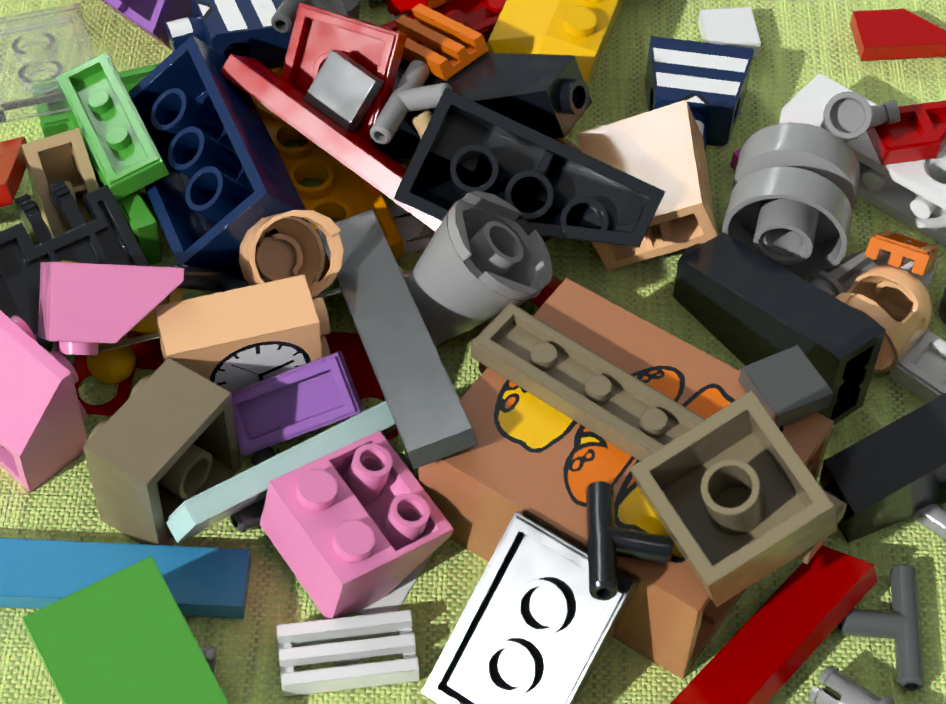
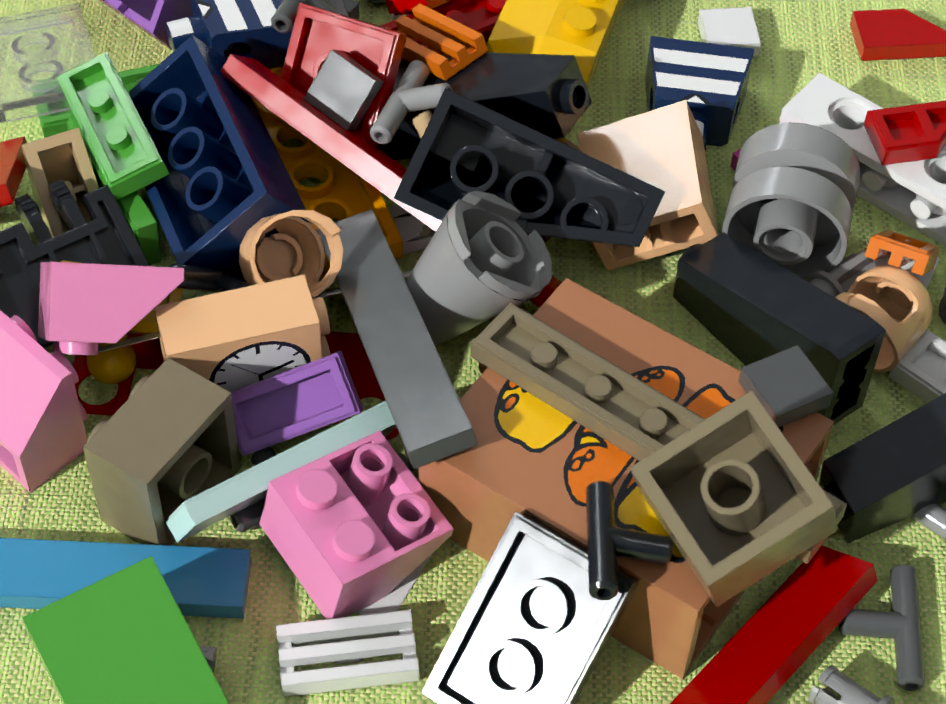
light grey piece [820,91,900,142] -> none

